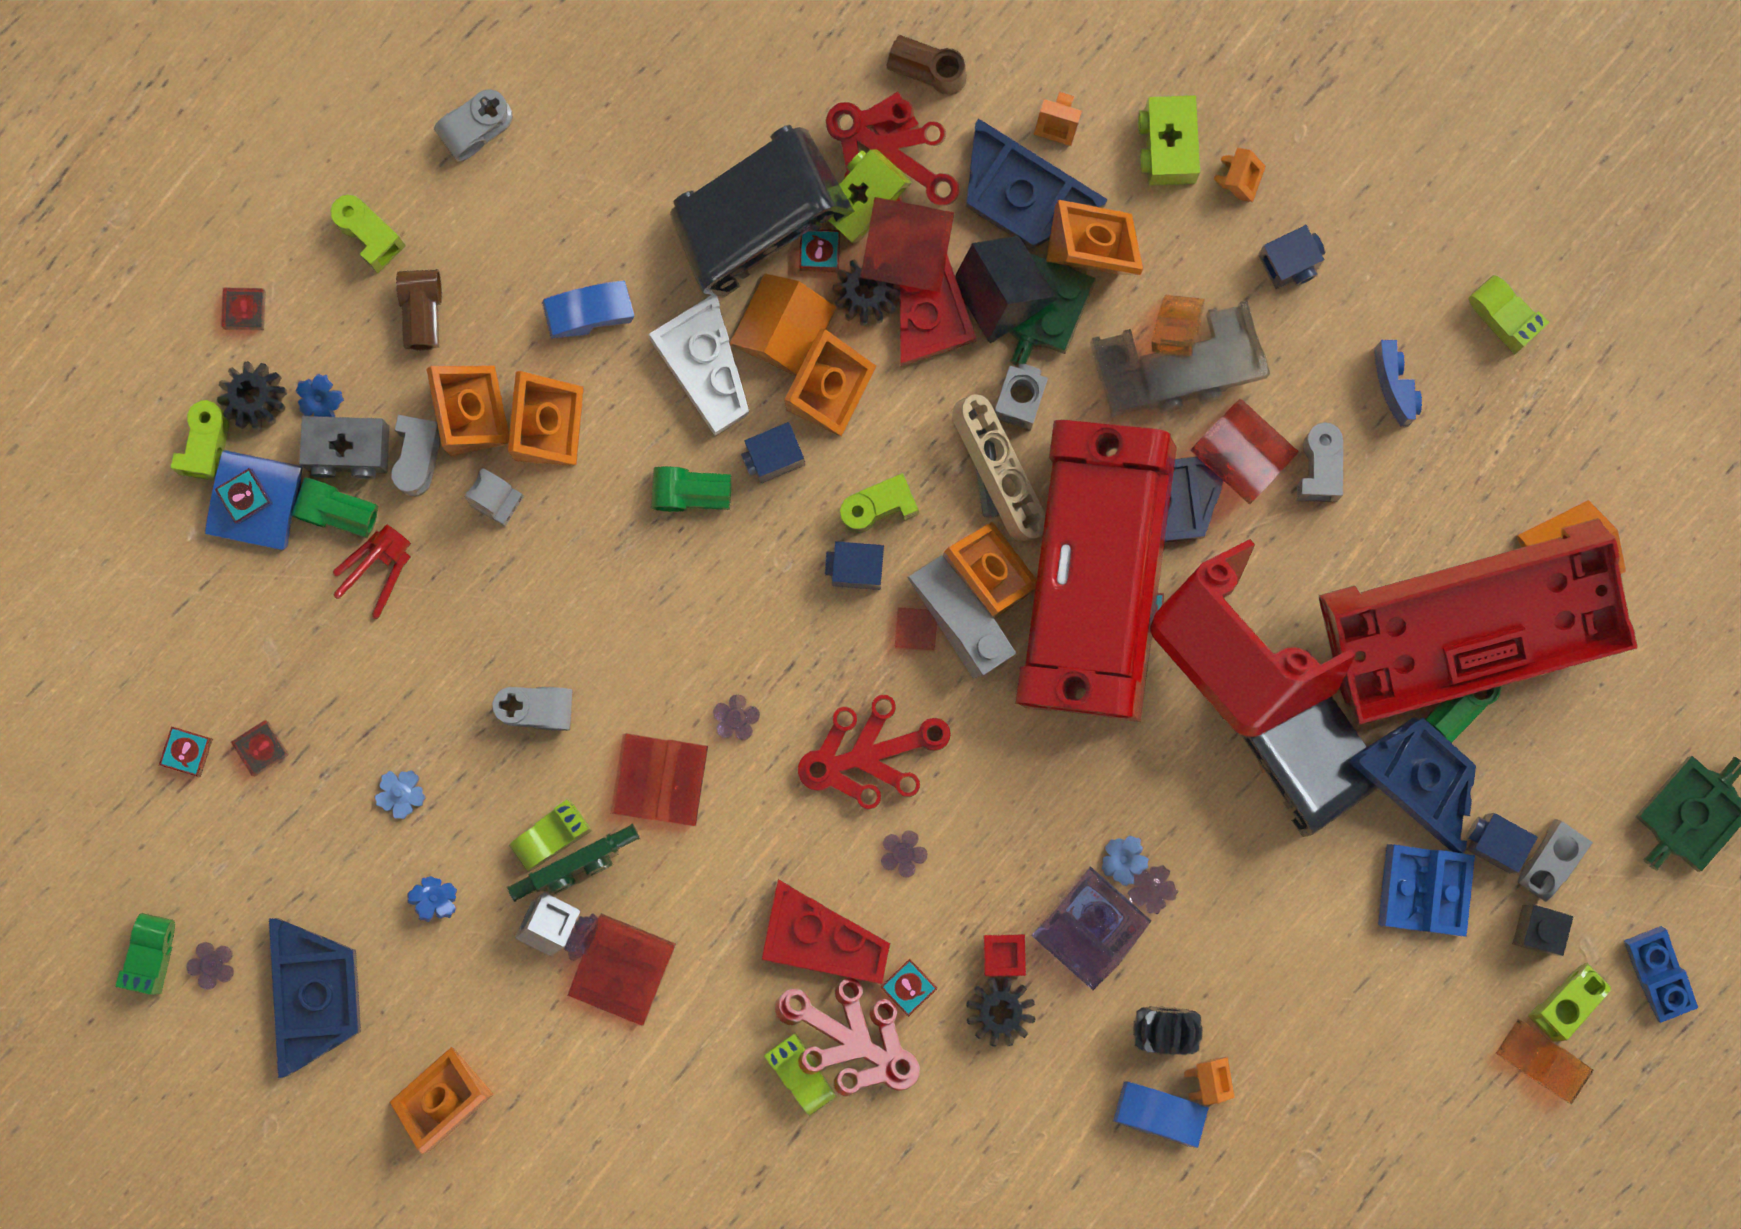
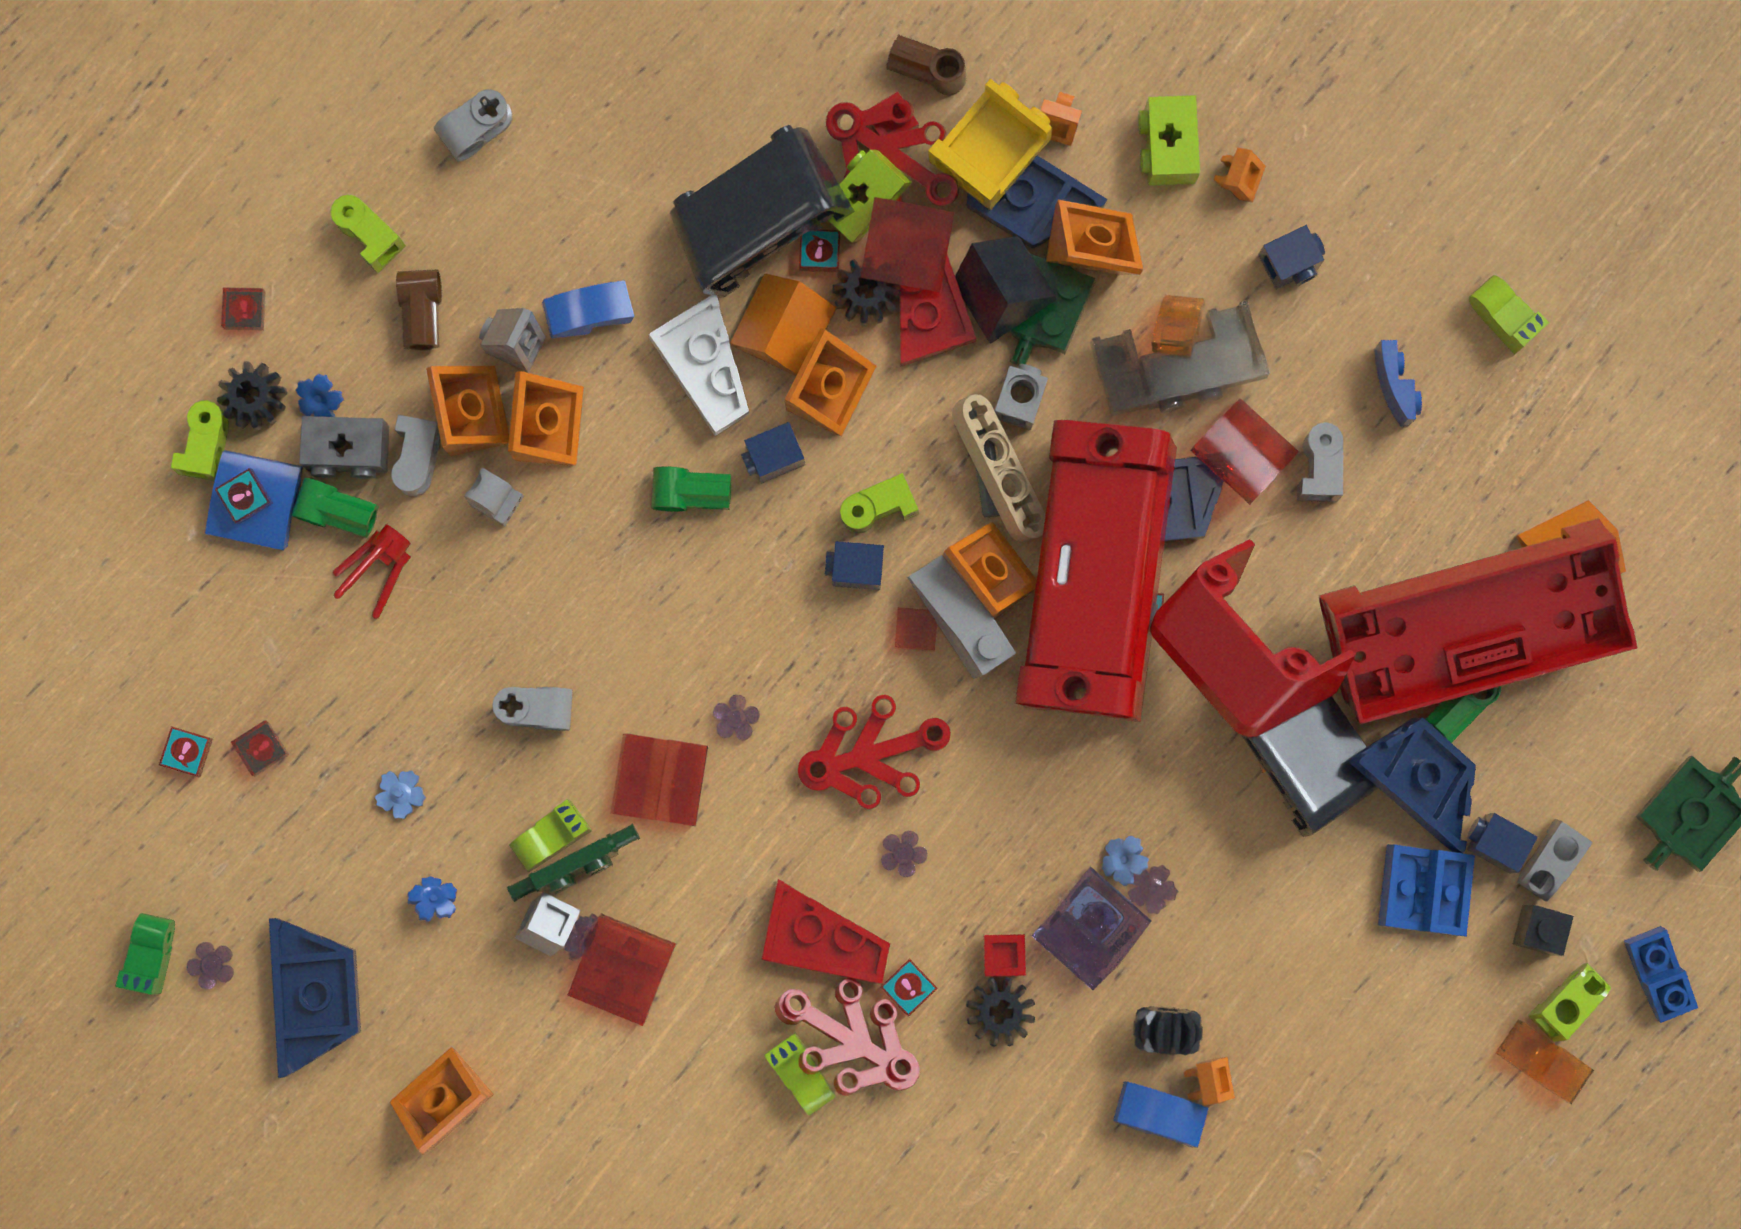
none -> light grey slope [479,308,546,373]
none -> yellow panel [928,79,1052,211]

